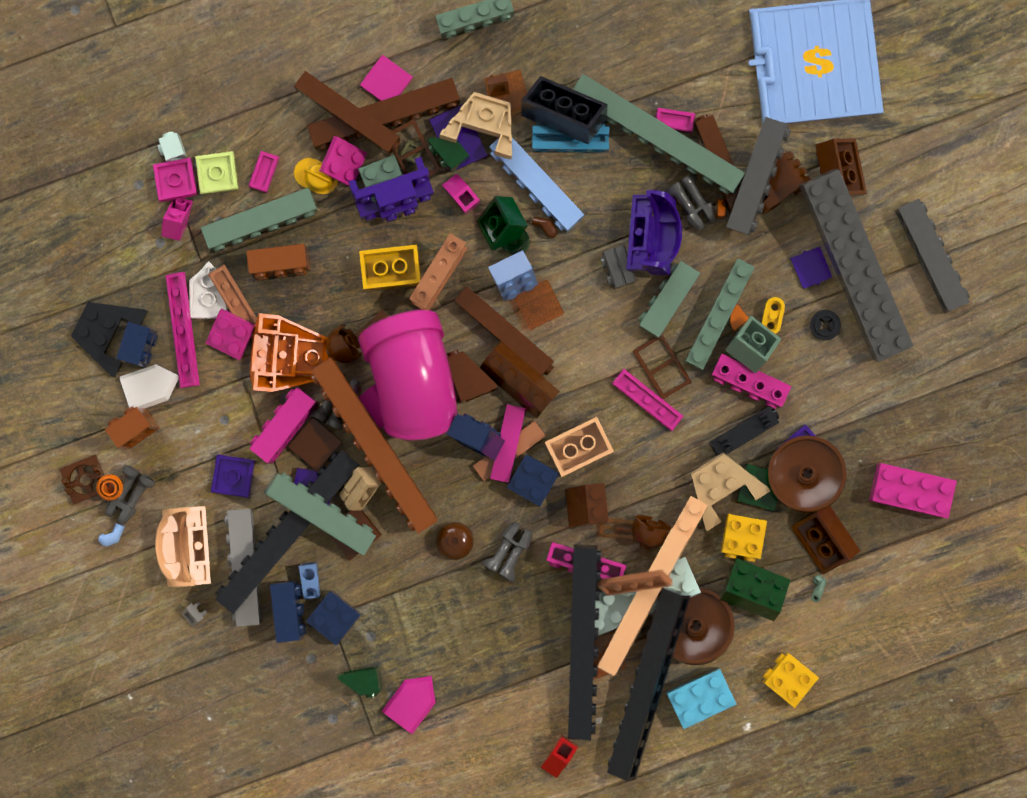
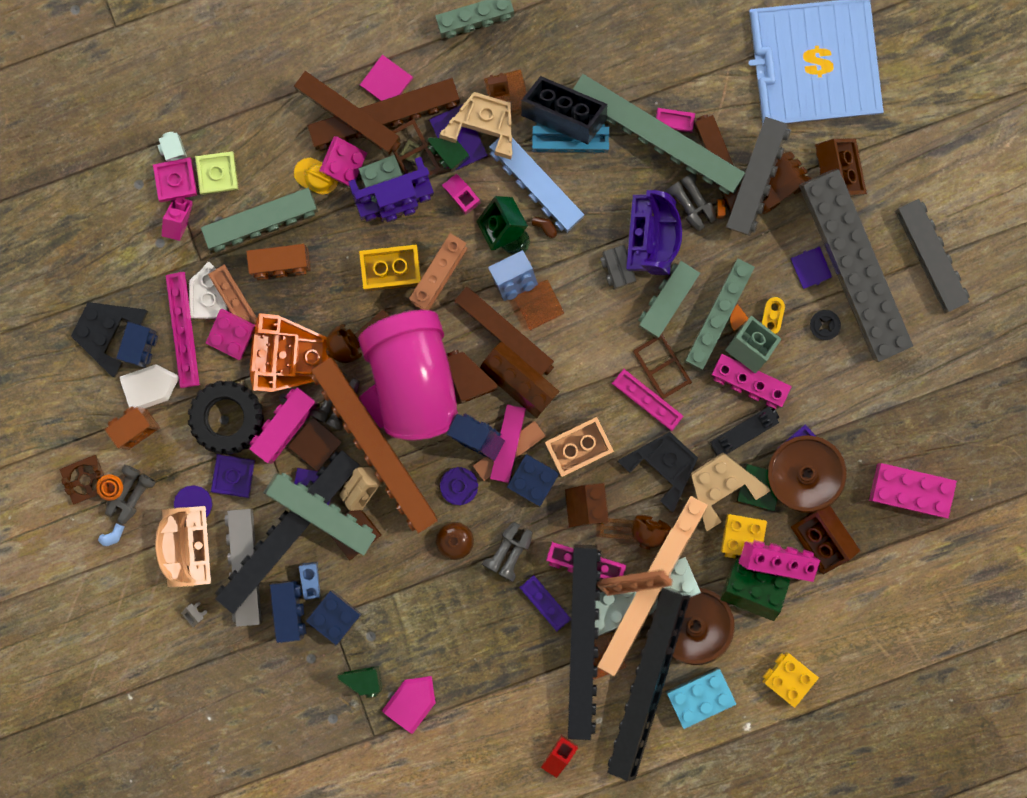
dark pink tile [248,151,279,193] -> none
sand green arm [811,574,826,602] -> none
none -> dark purple tile [174,485,213,519]
none -> black tyre [188,381,264,454]
none -> dark purple tile [440,467,478,505]
none -> dark purple tile [519,575,571,632]
none -> black wing [617,432,698,513]
none -> dark pink brick [739,540,820,582]

